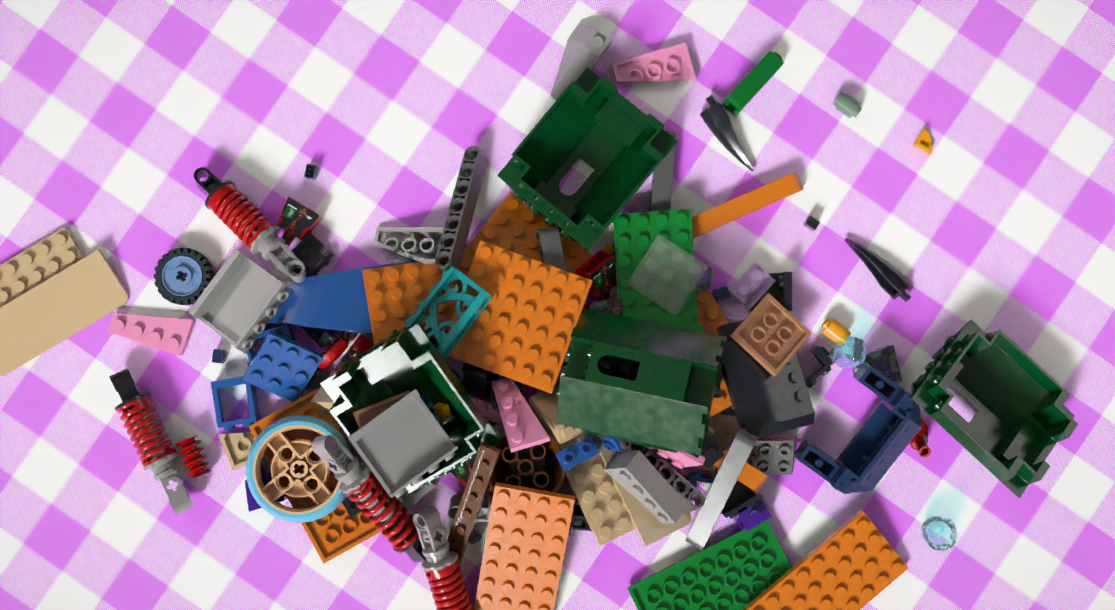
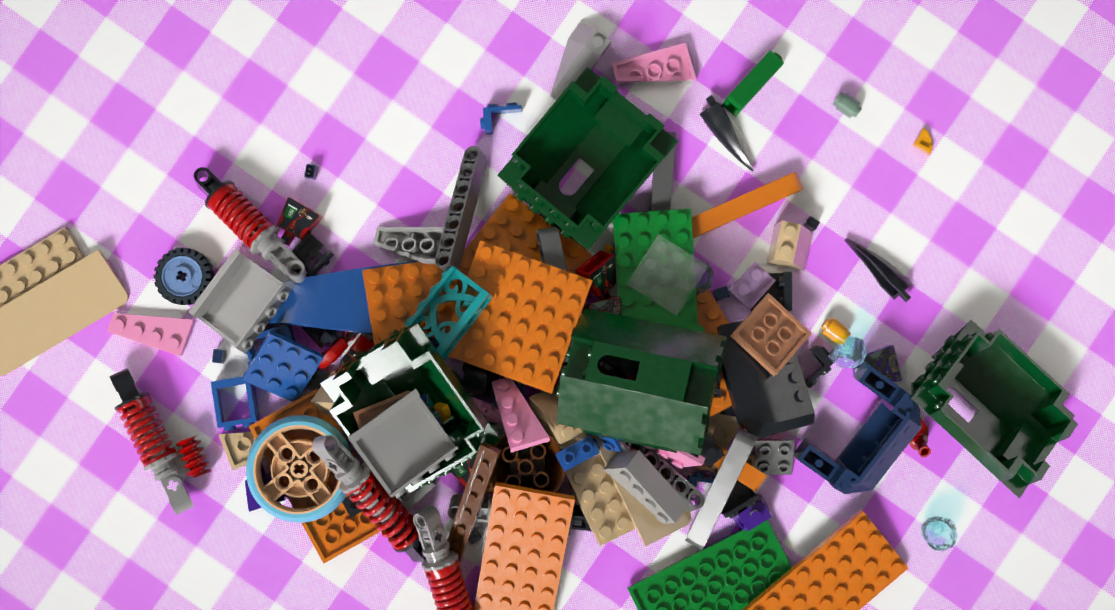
none -> blue bracket [480,102,522,134]
none -> tan slope [766,220,813,271]

